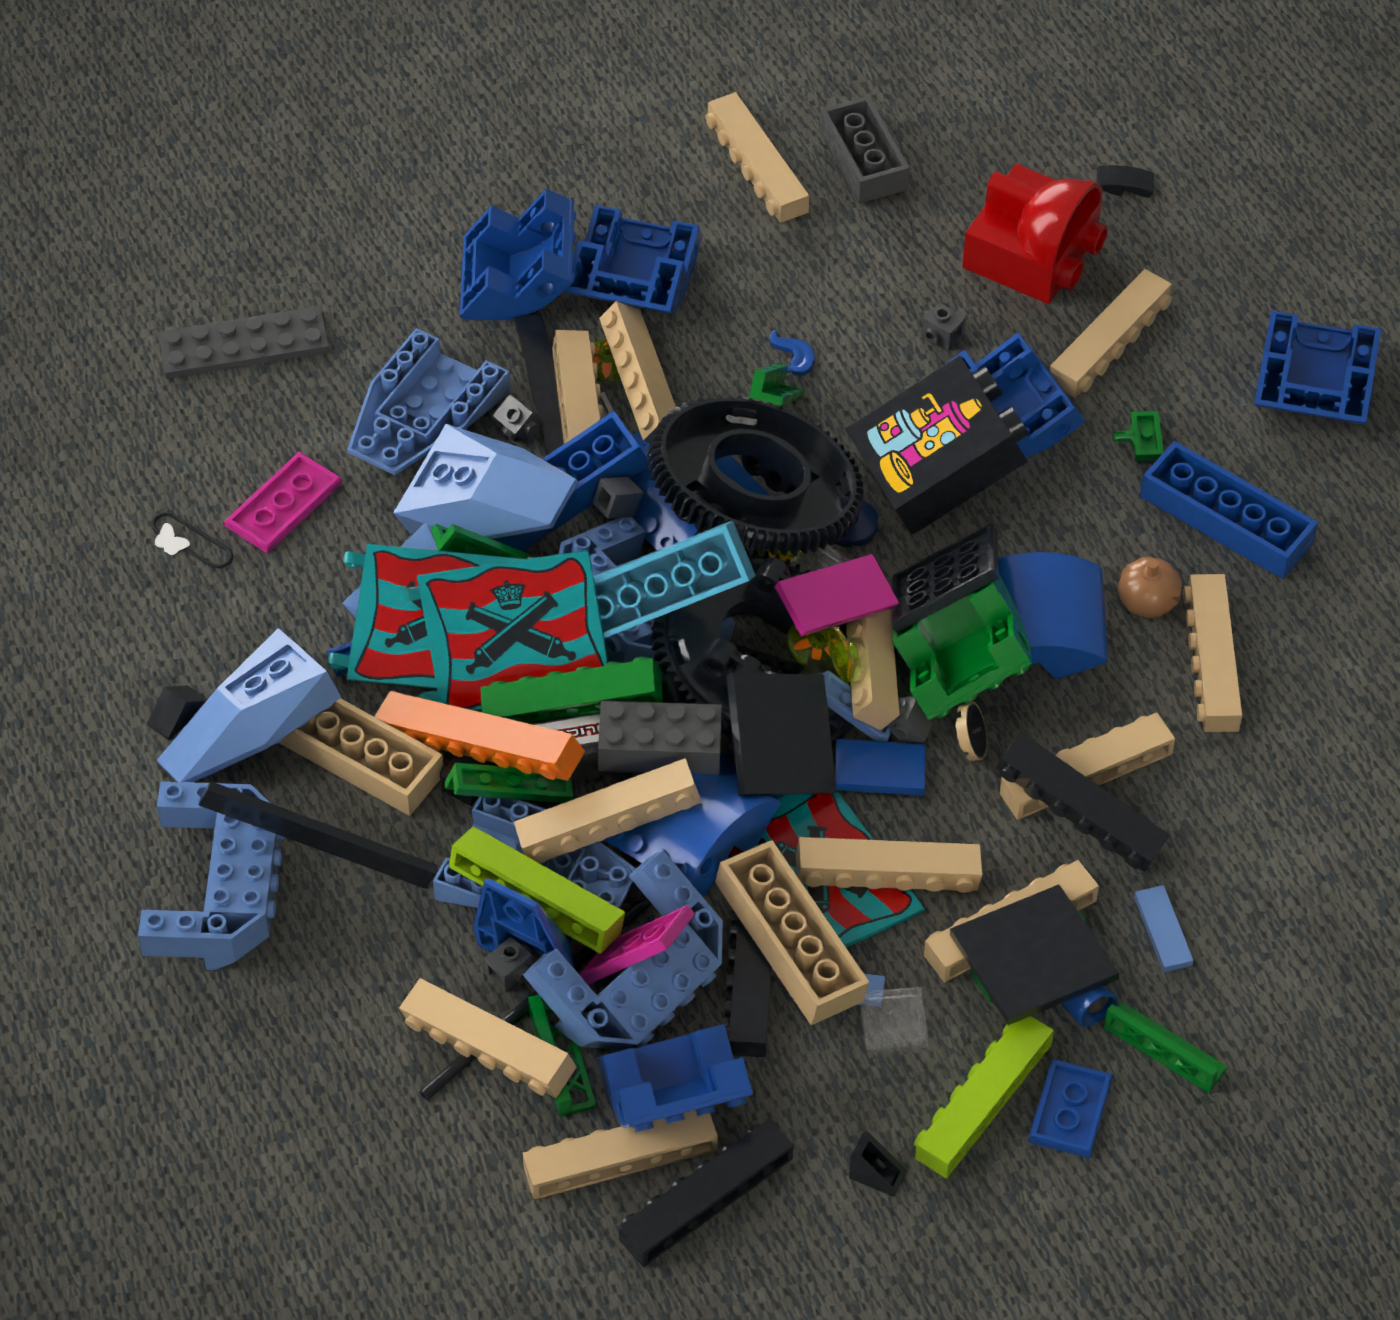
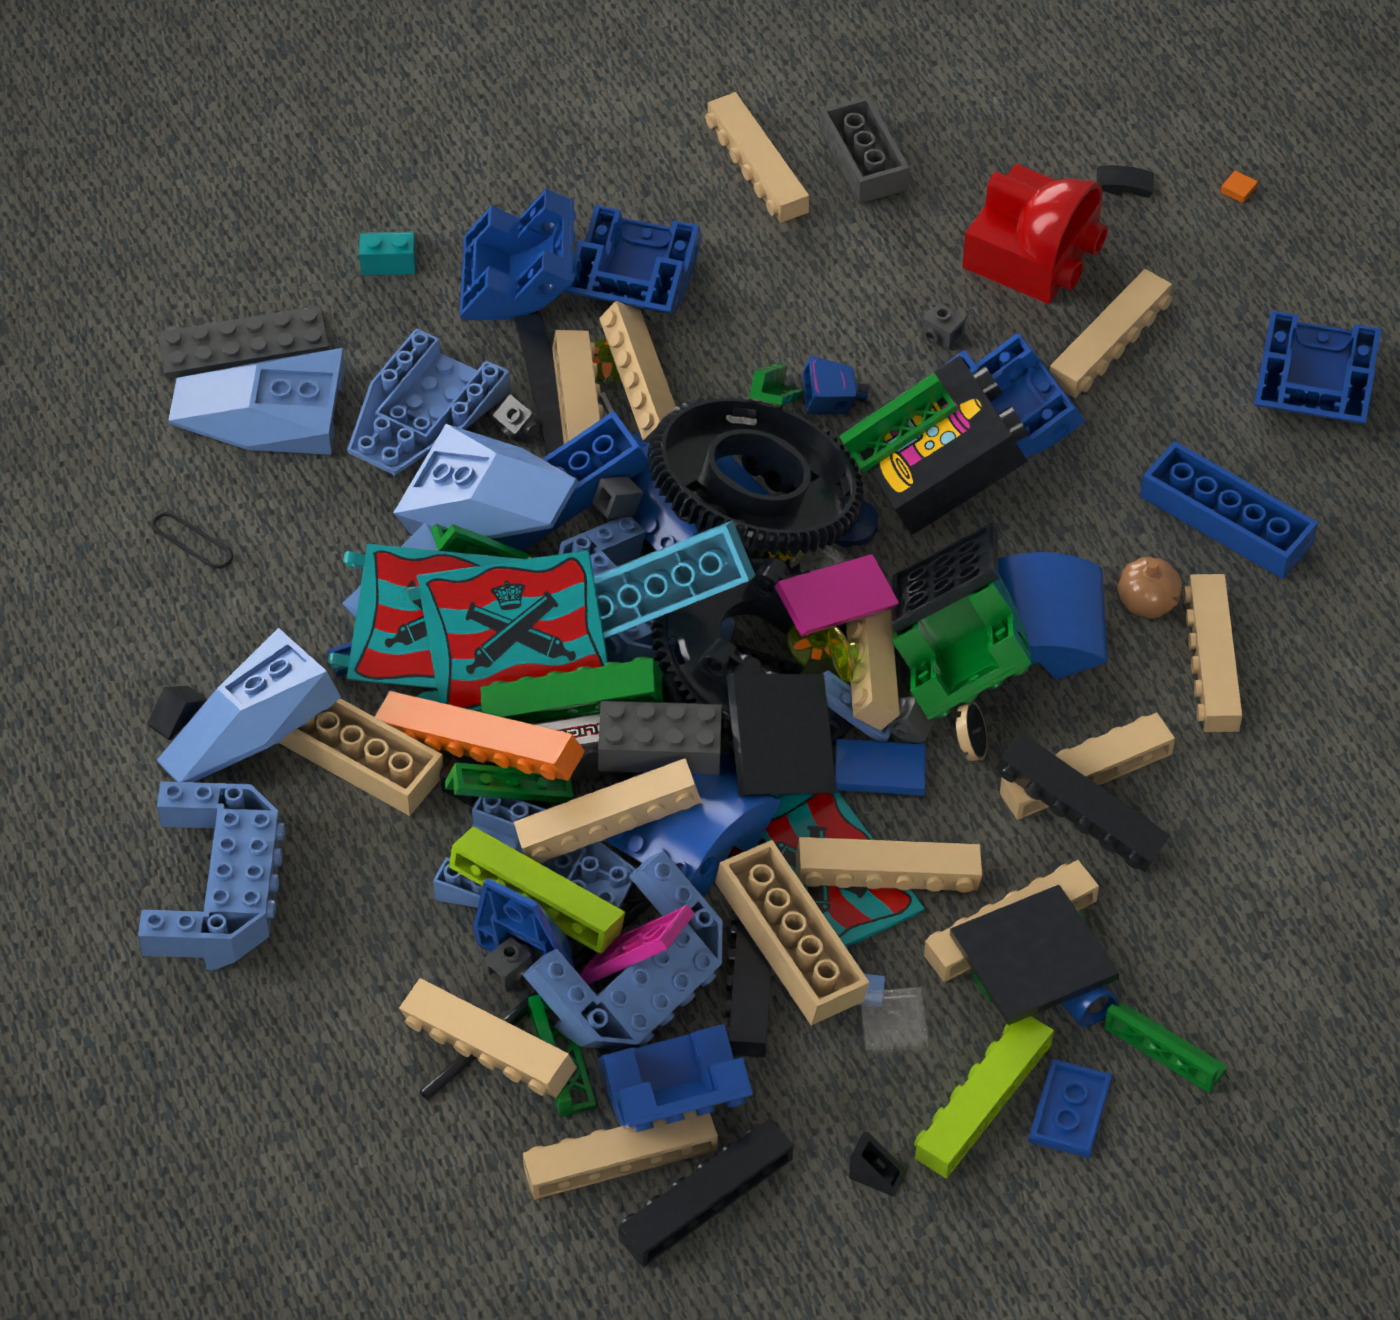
white sticker [155,523,190,555] -> none
black tile [198,781,438,888] -> none
dark pink tile [224,452,342,554] -> none
blue piece [770,330,815,376] -> none
green plate [1113,411,1164,462] -> none
medium blue tile [1134,885,1194,973] -> none
none -> medium blue wedge [168,348,345,455]
none -> teal slope [359,231,416,275]
none -> blue torso [802,356,869,414]
none -> green fence [839,373,959,473]
none -> orange tile [1221,170,1258,203]

